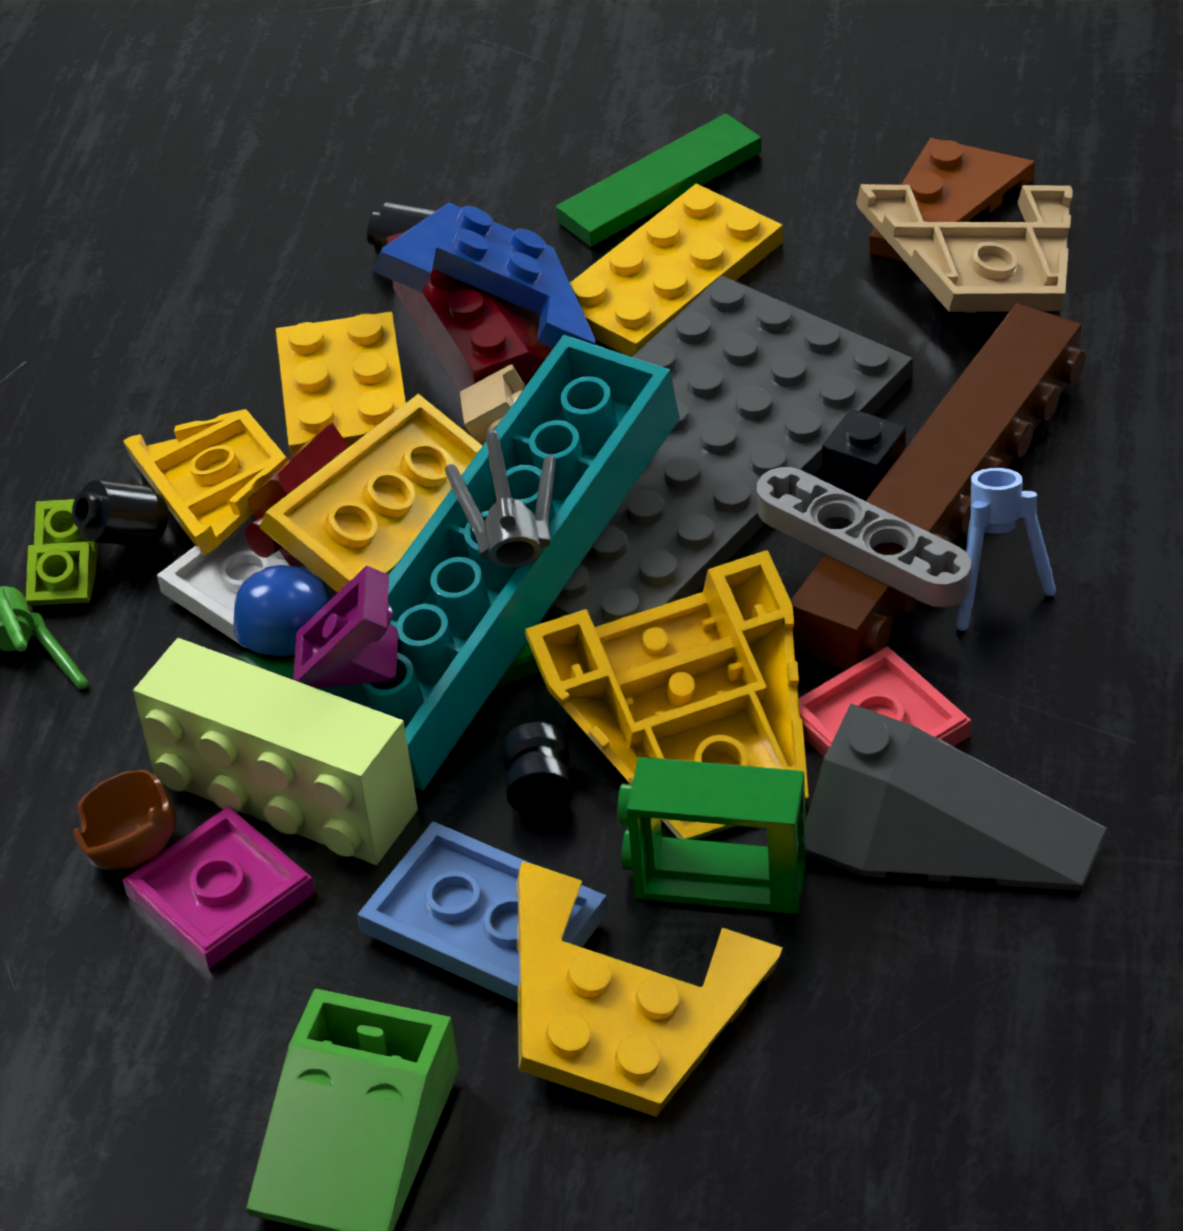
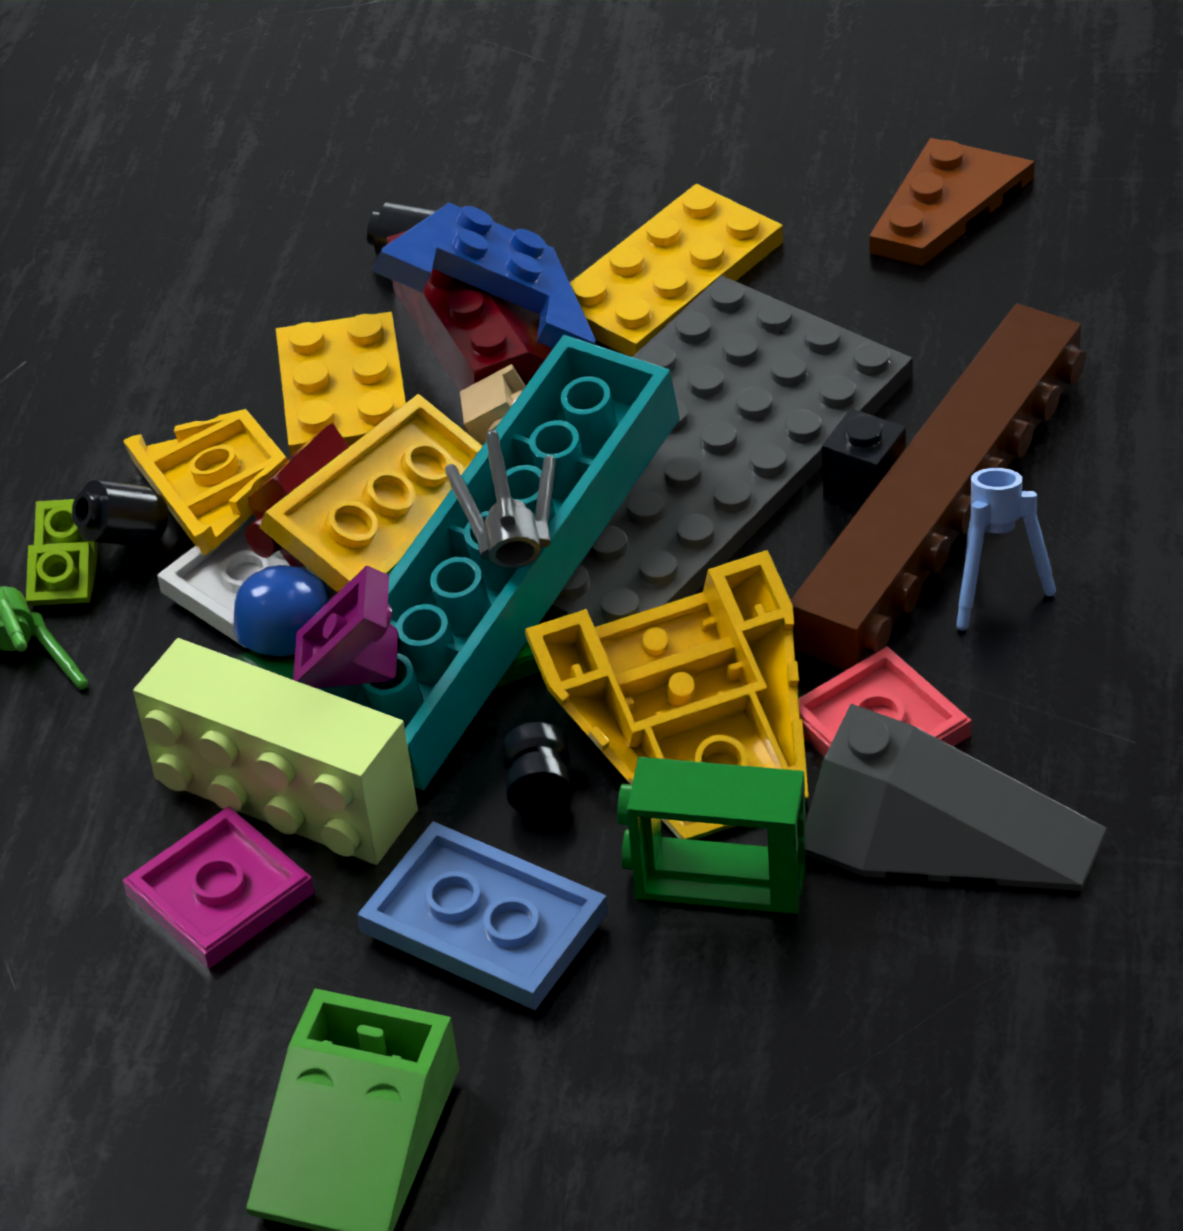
dark orange hair [73,770,176,871] -> none
yellow wing [516,861,782,1117] -> none
green tile [555,113,762,247] -> none
light grey beam [756,467,971,607] -> none
tan wing [856,184,1073,313] -> none

